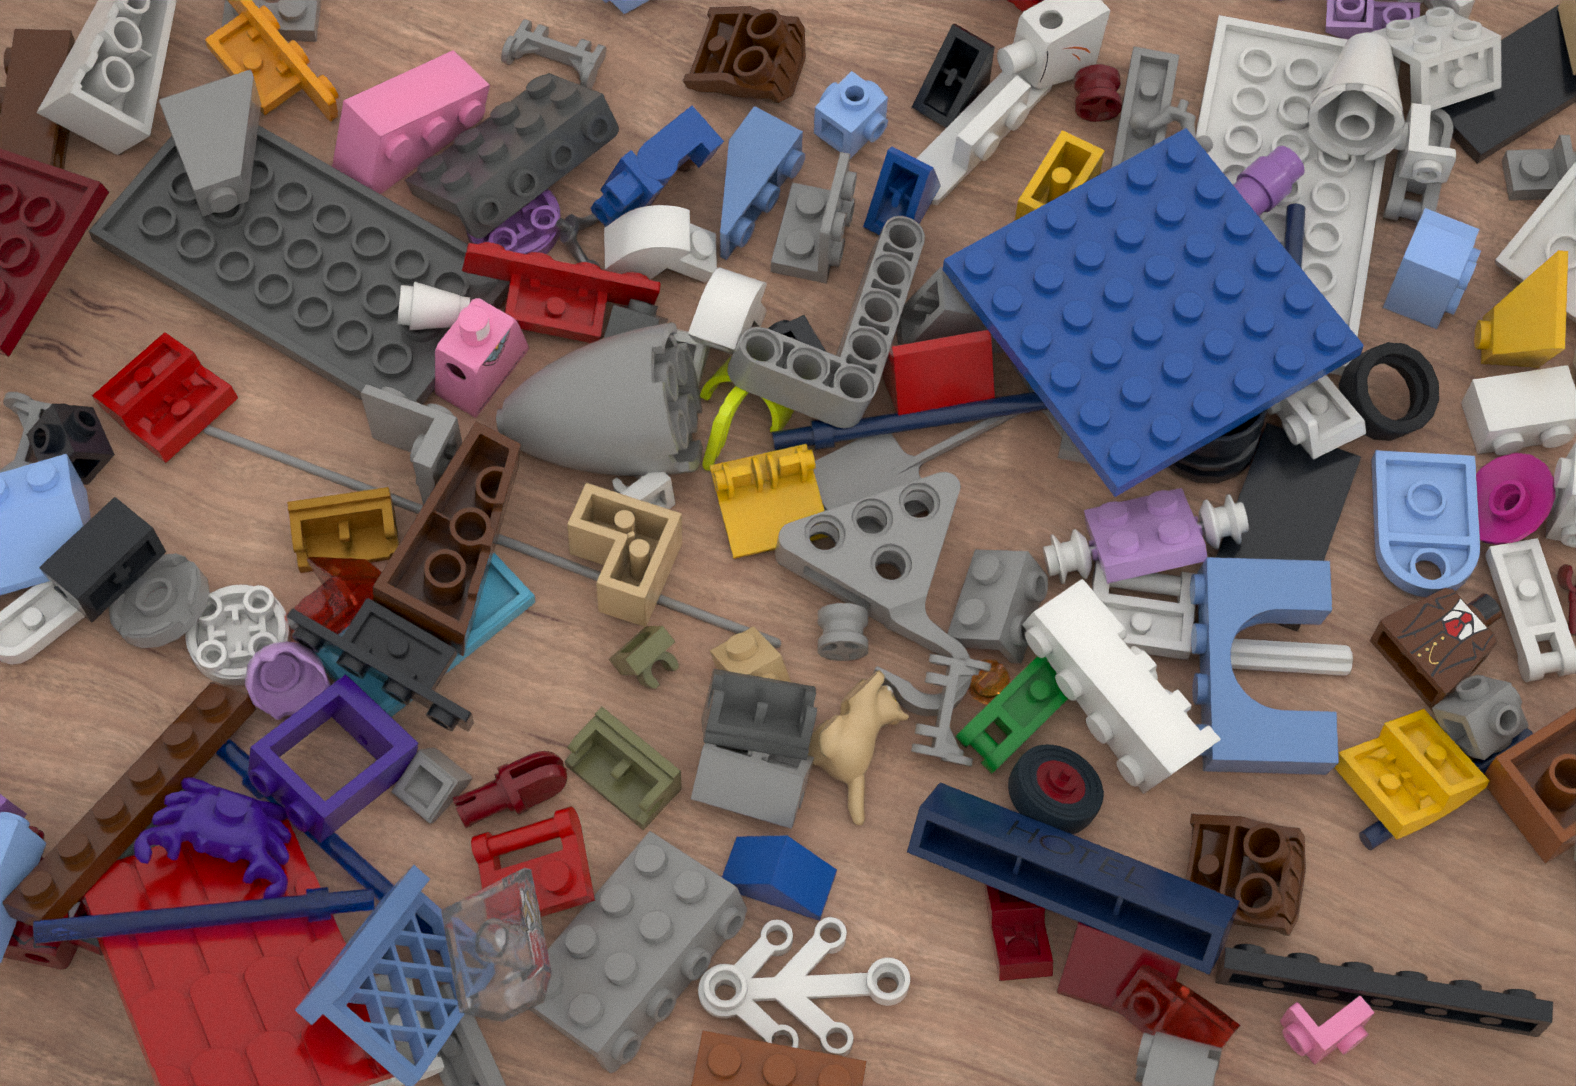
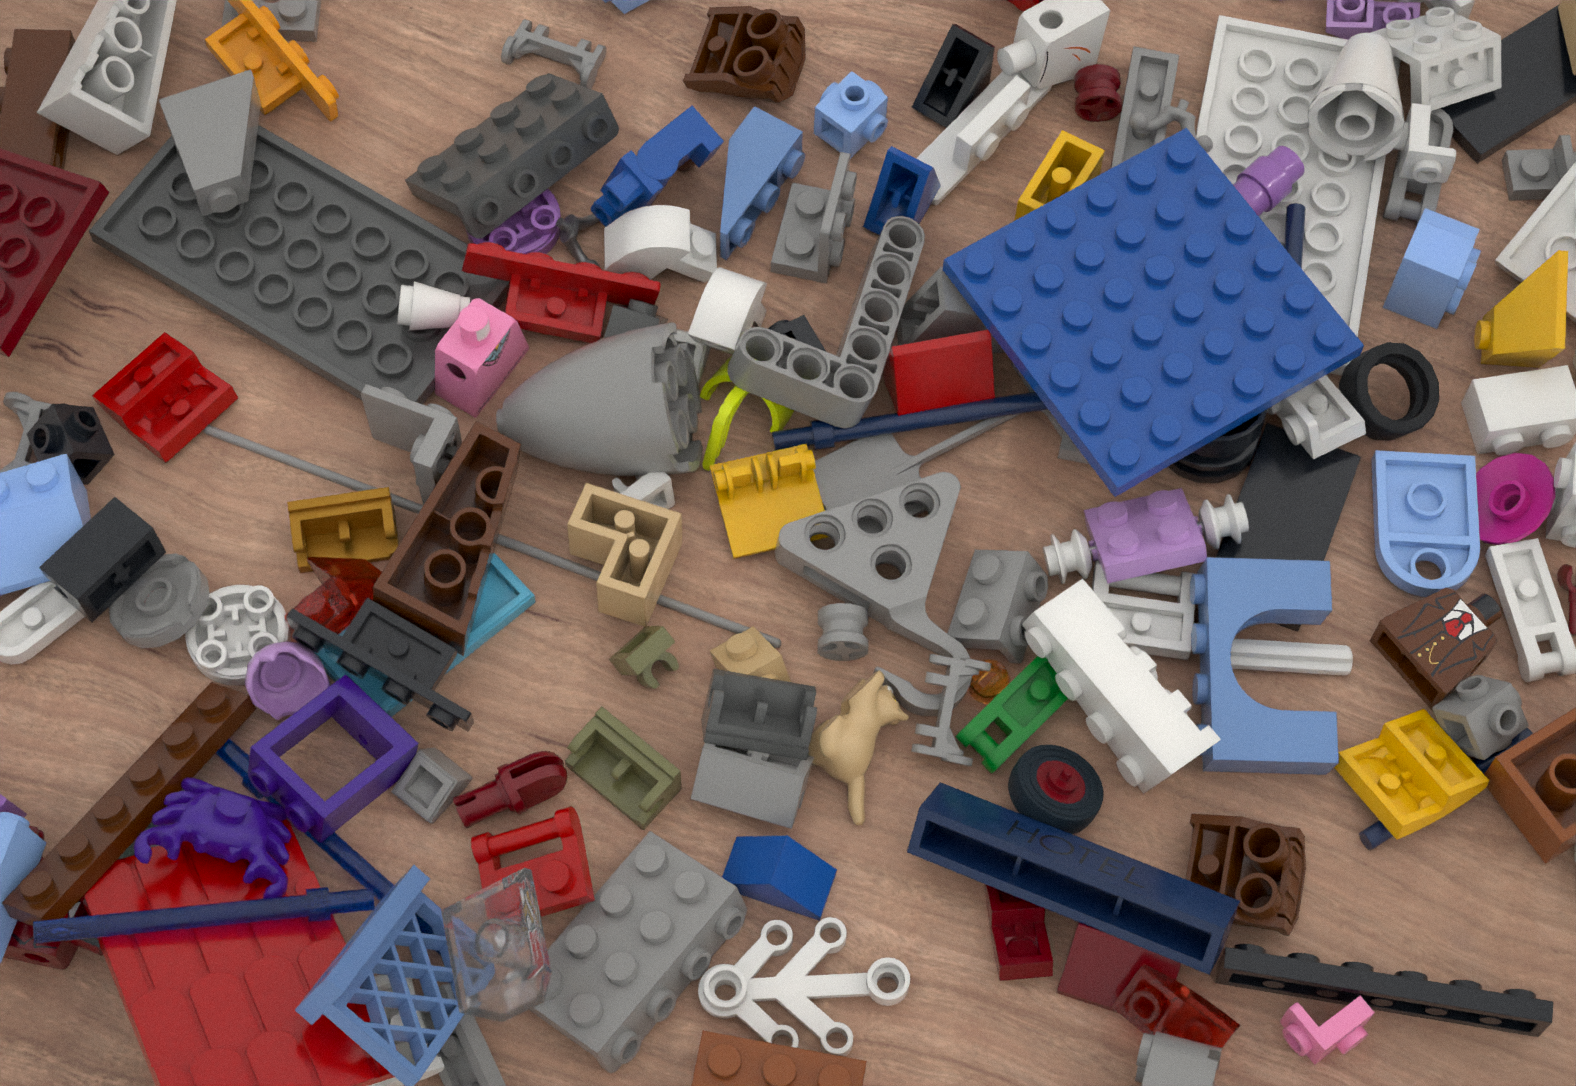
bright pink wedge [332,50,490,194] -> none

